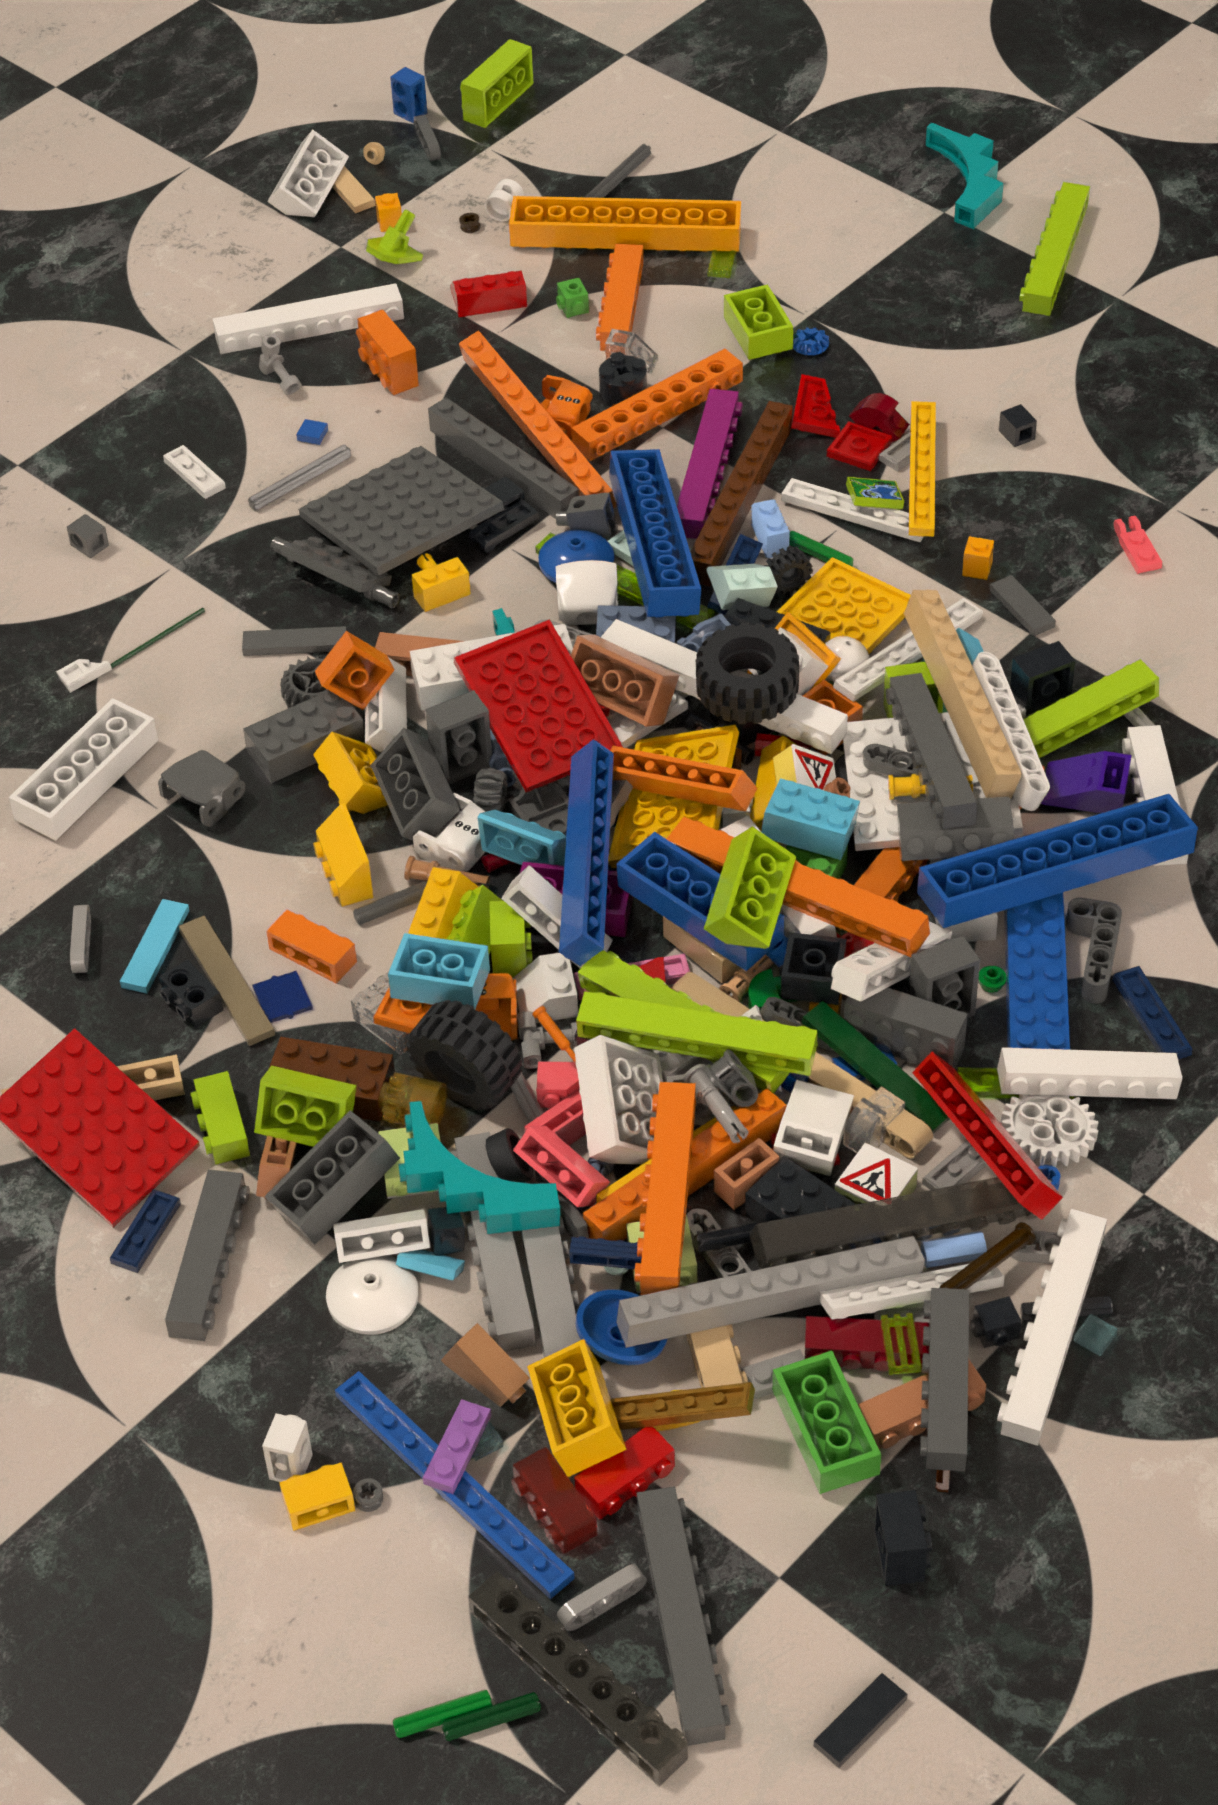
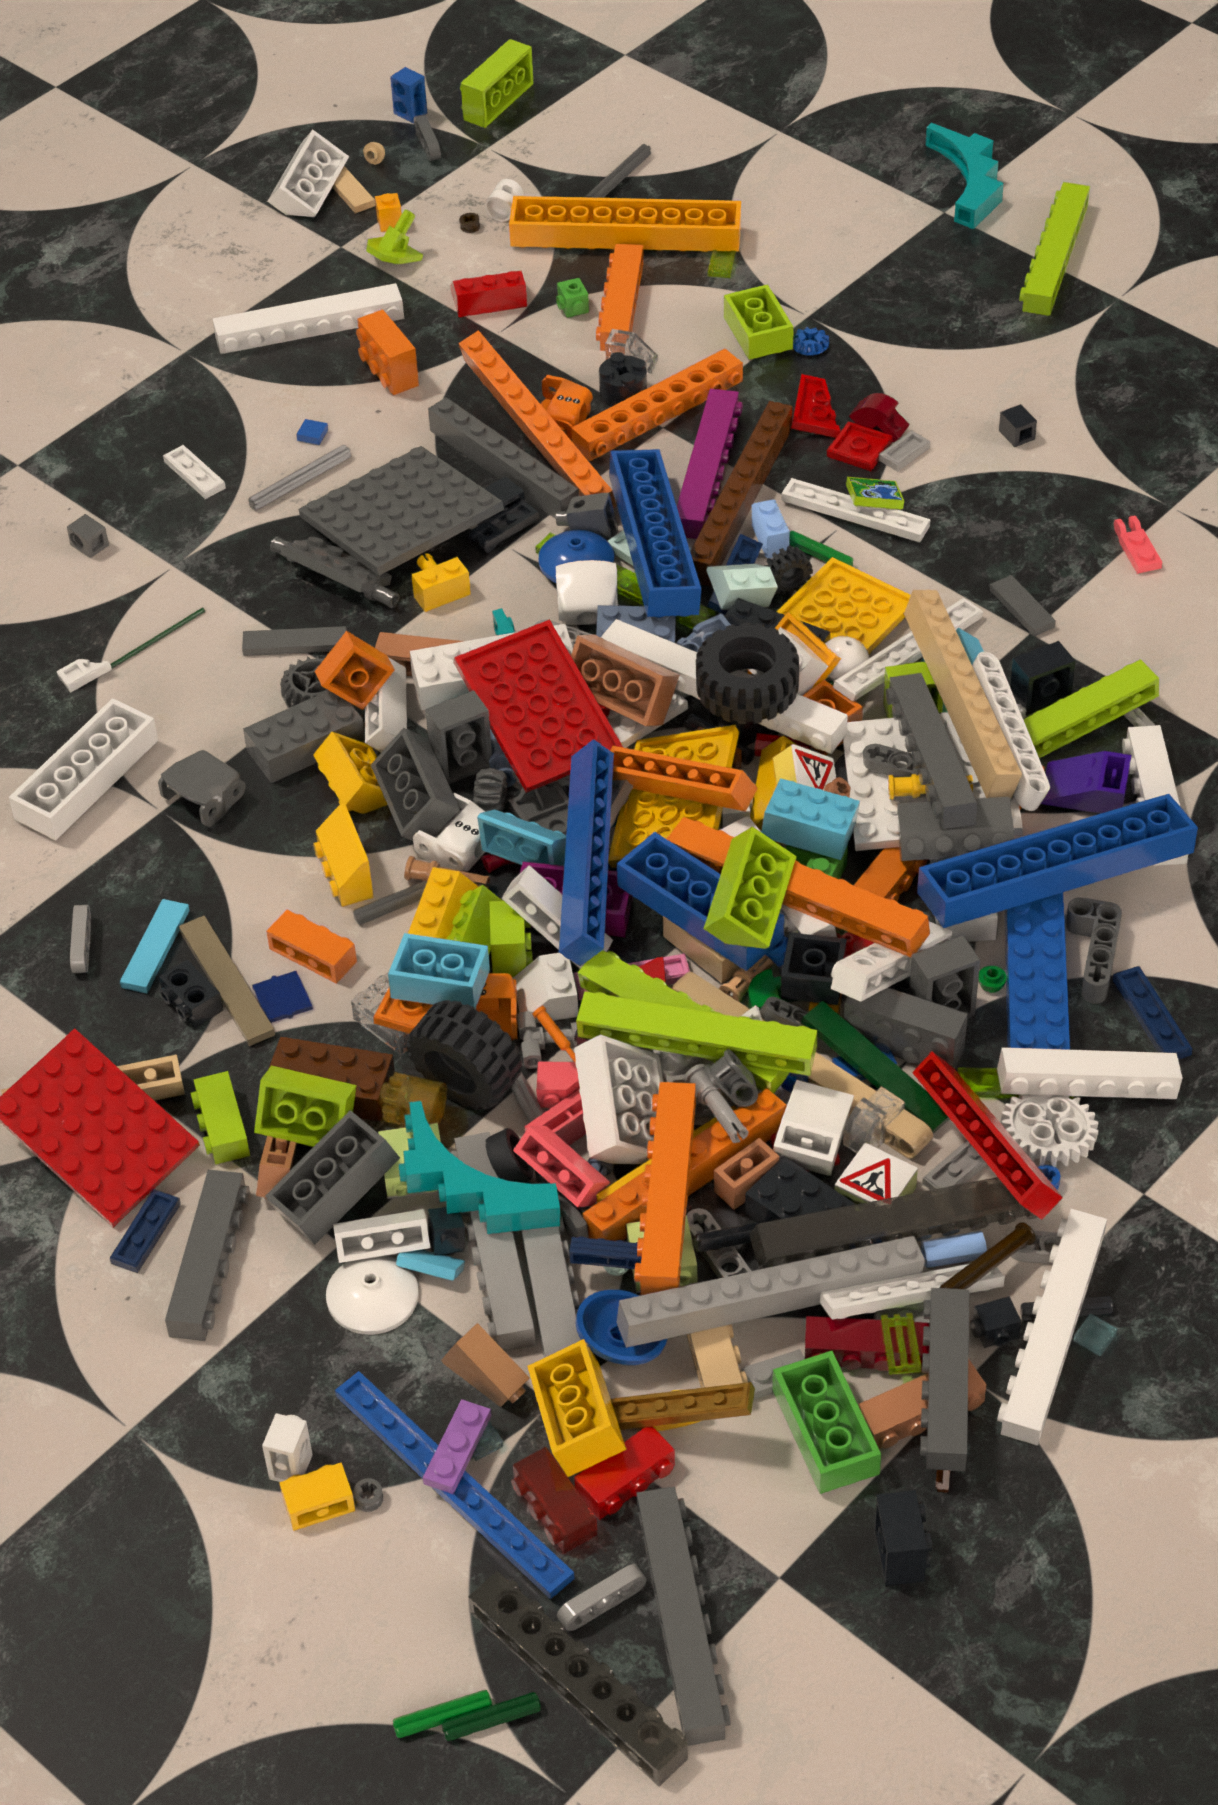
light grey bar [259,333,301,395] -> none
black tile [813,1673,908,1768] -> none
yellow plate [908,401,936,537] -> none
light orange brick [962,536,994,580] -> none

